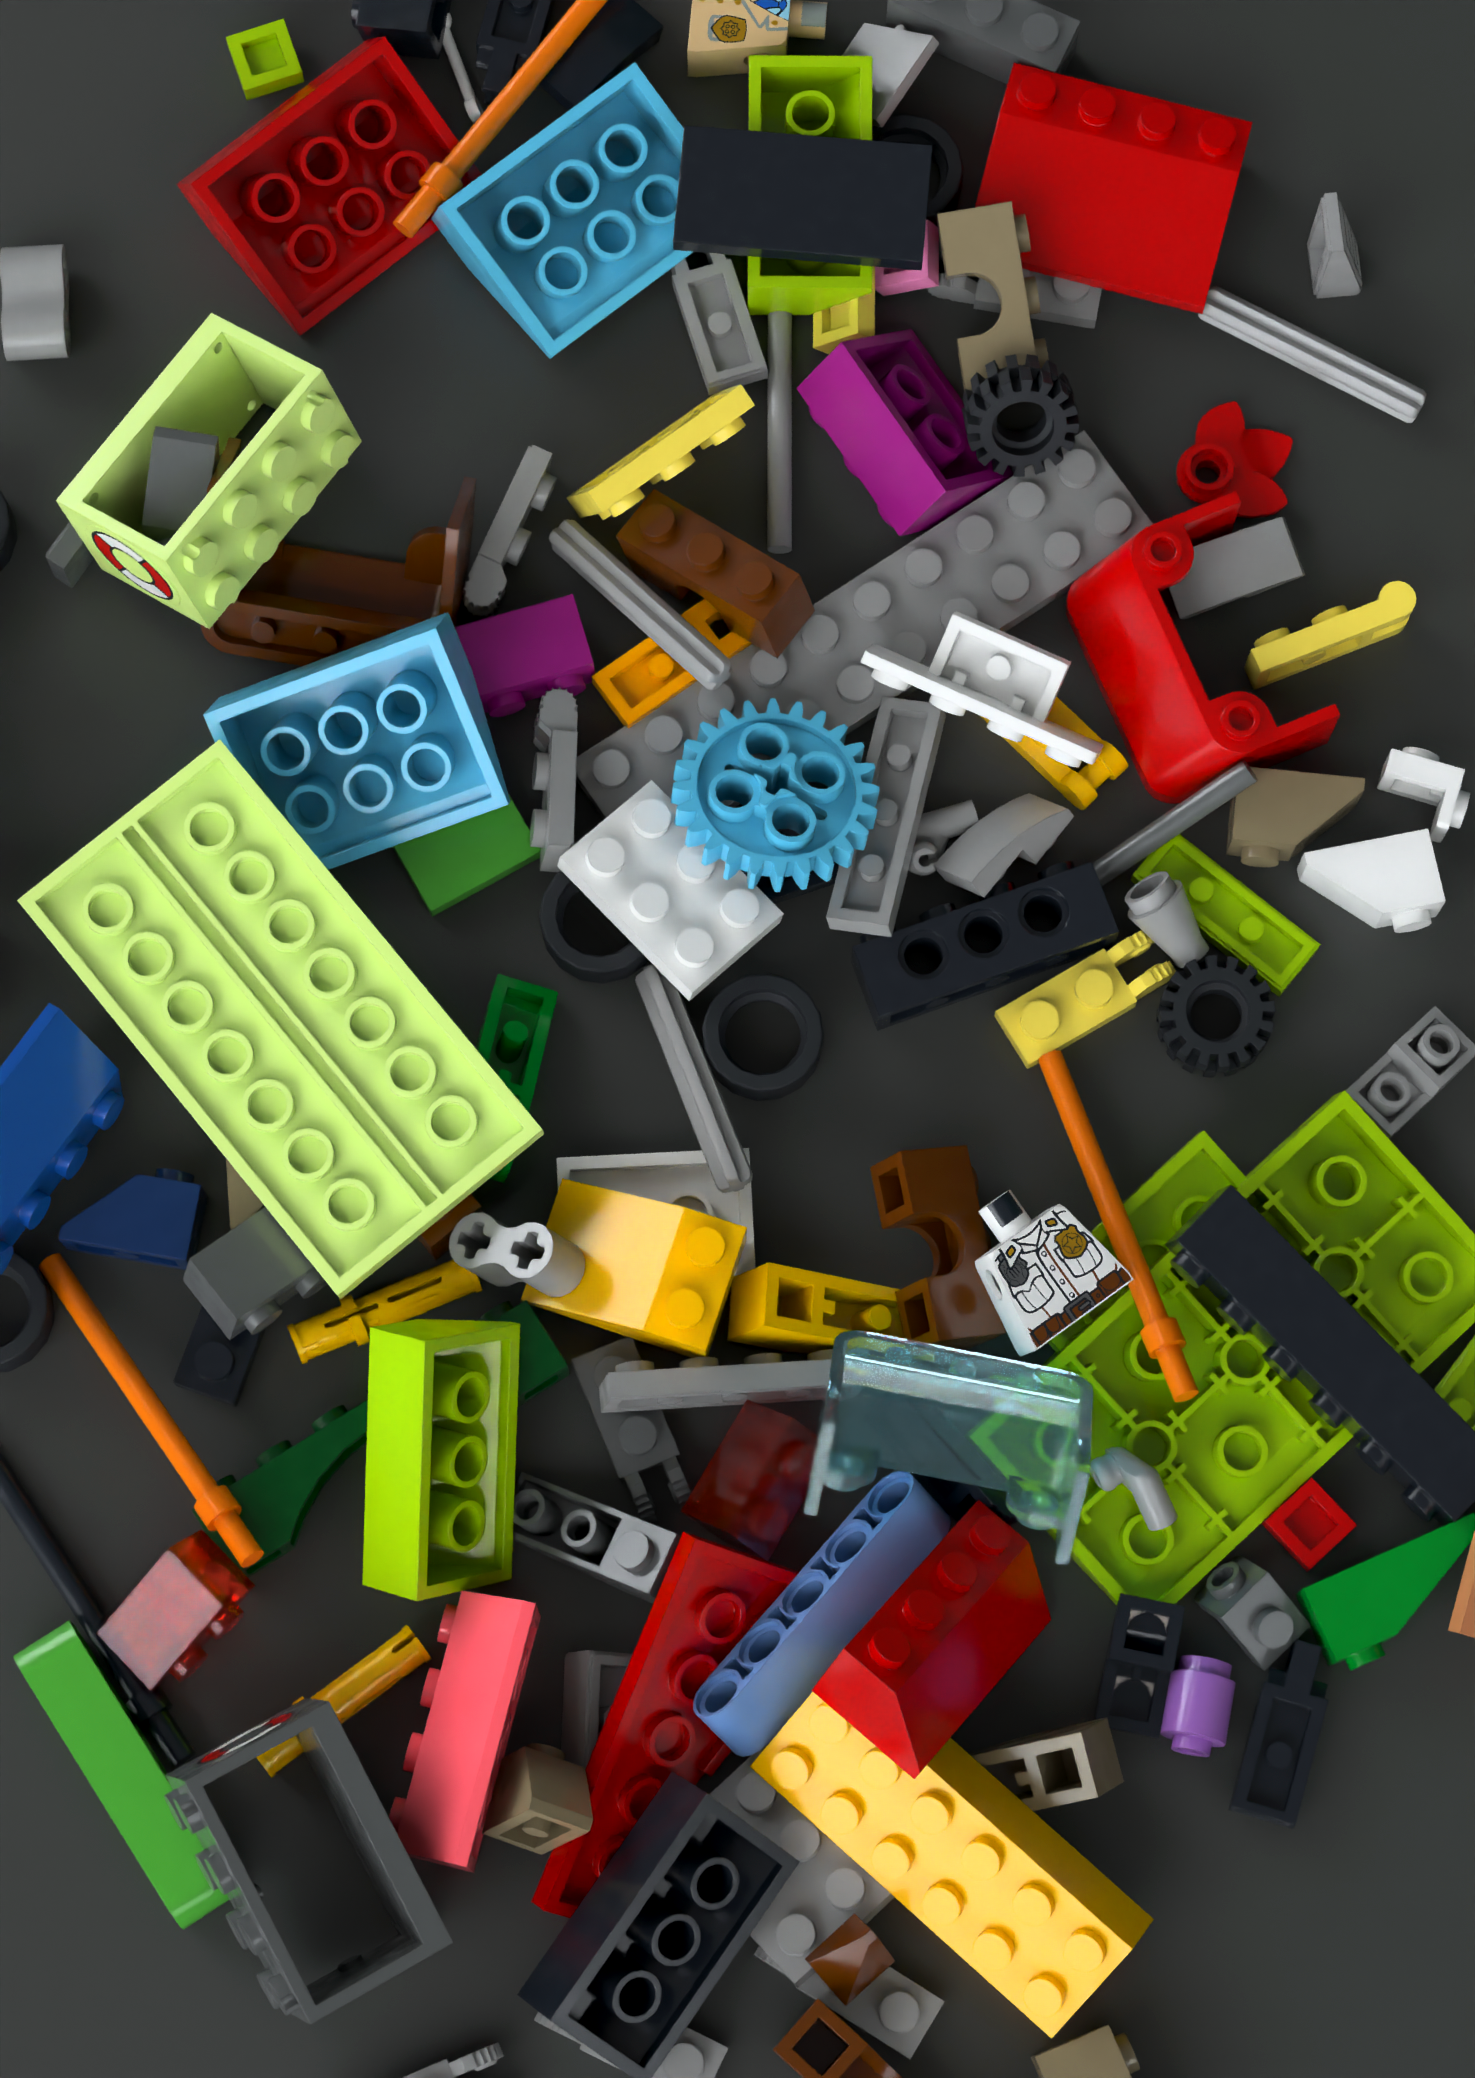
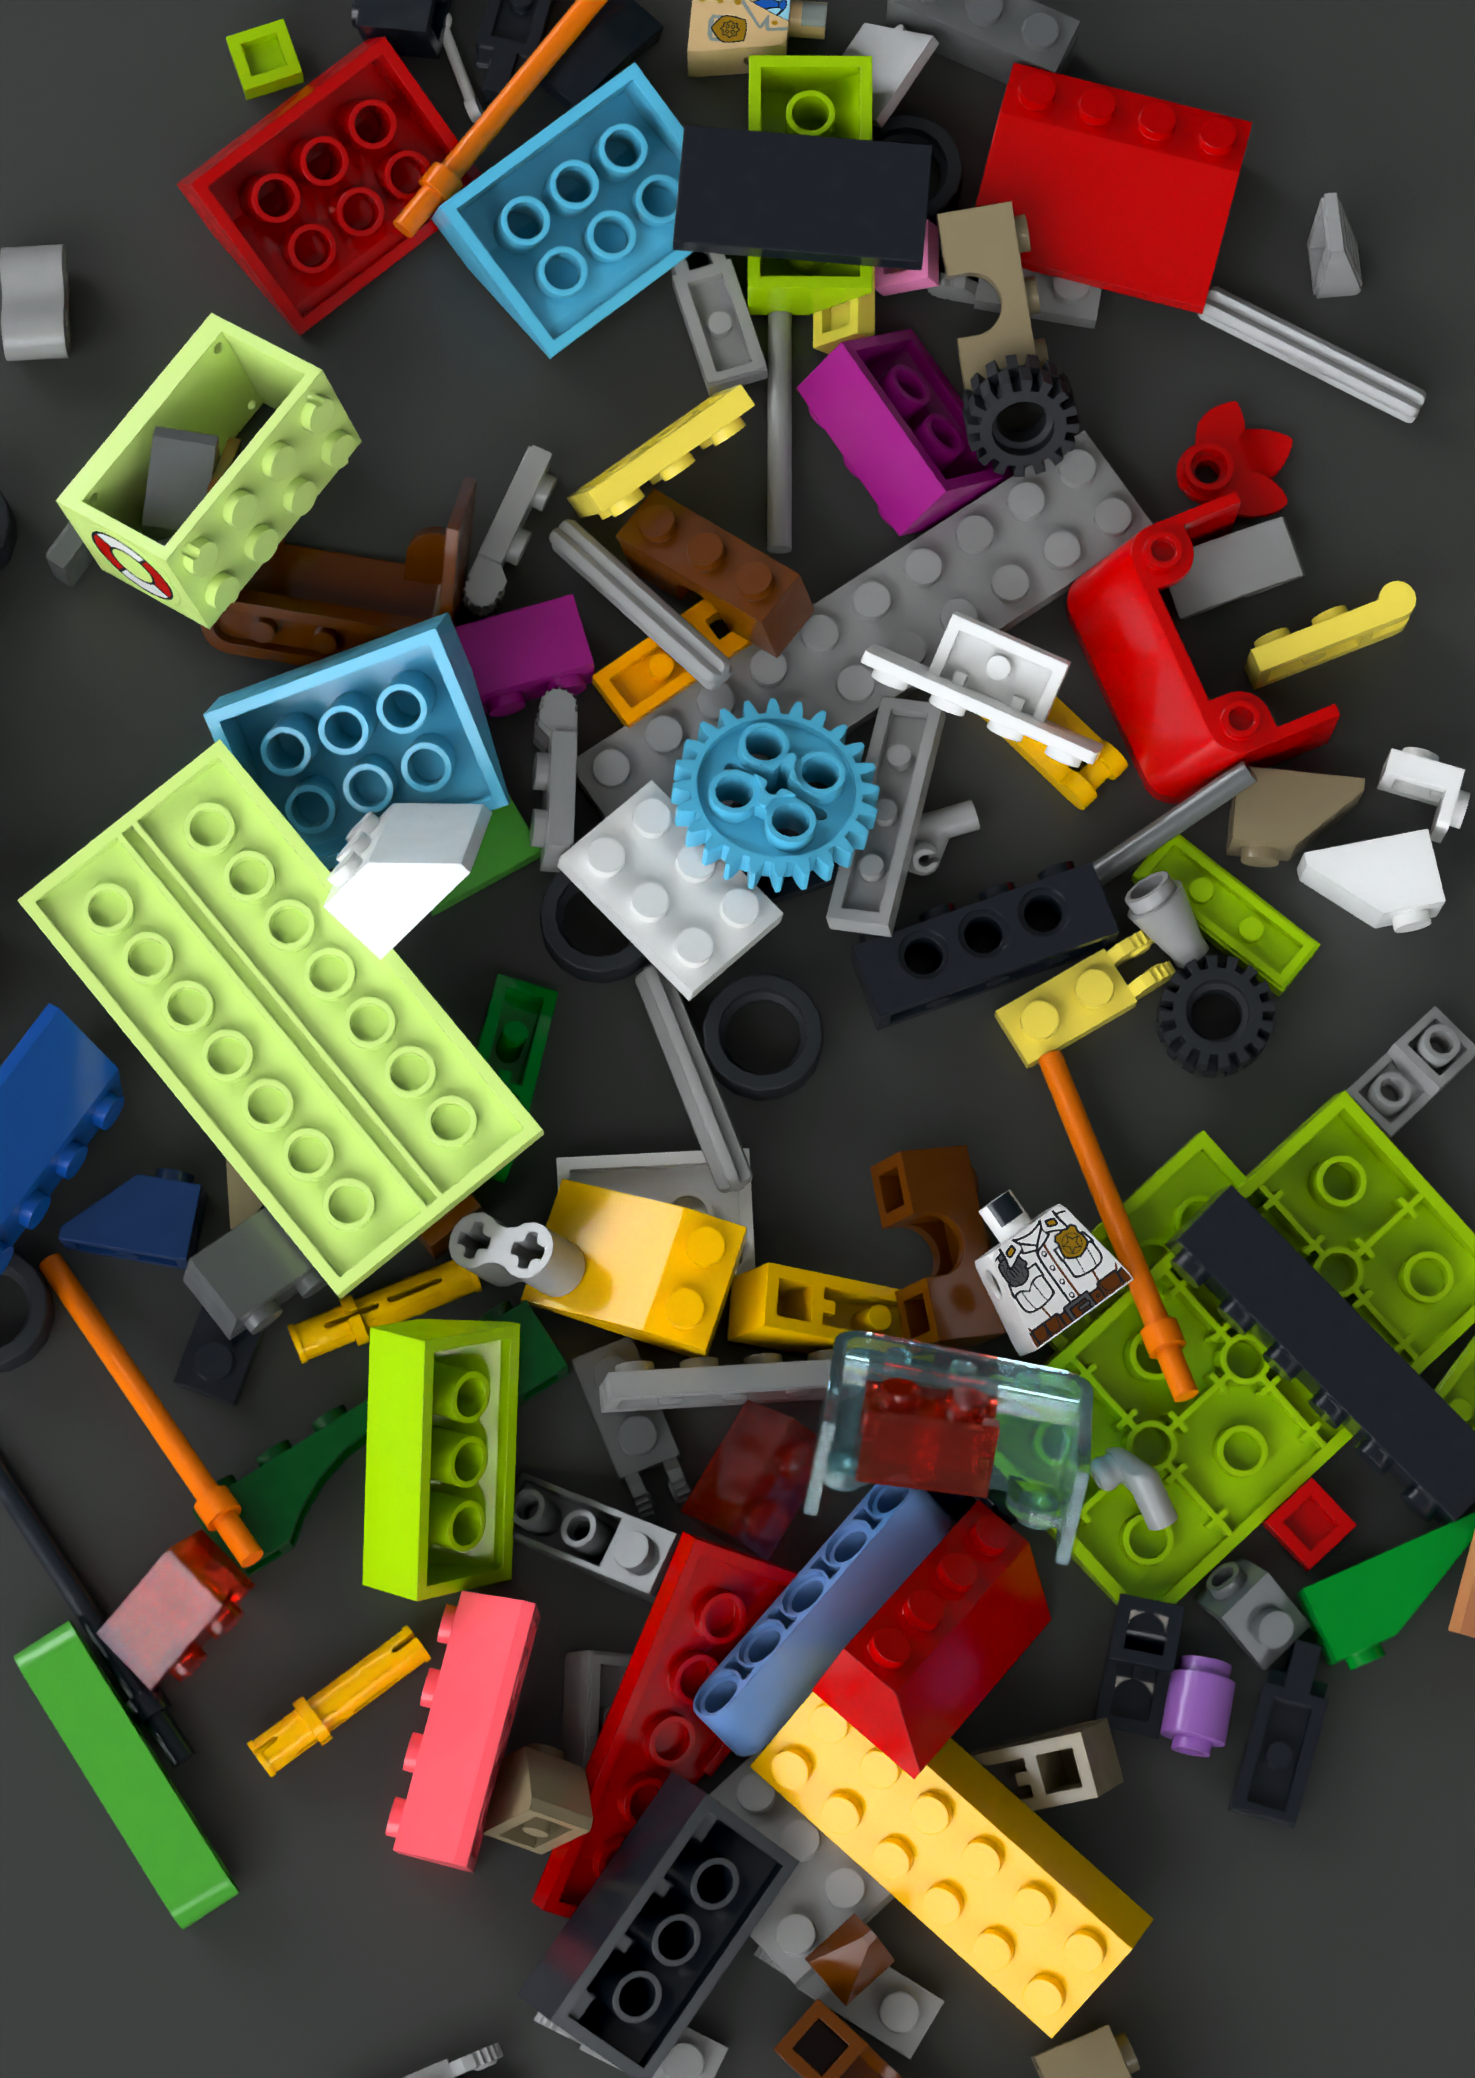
dark grey hose [164,1698,453,2024] -> none
light grey slope [933,793,1074,897] -> none
none -> white slope [323,803,492,960]
none -> clear red brick [854,1378,1000,1498]

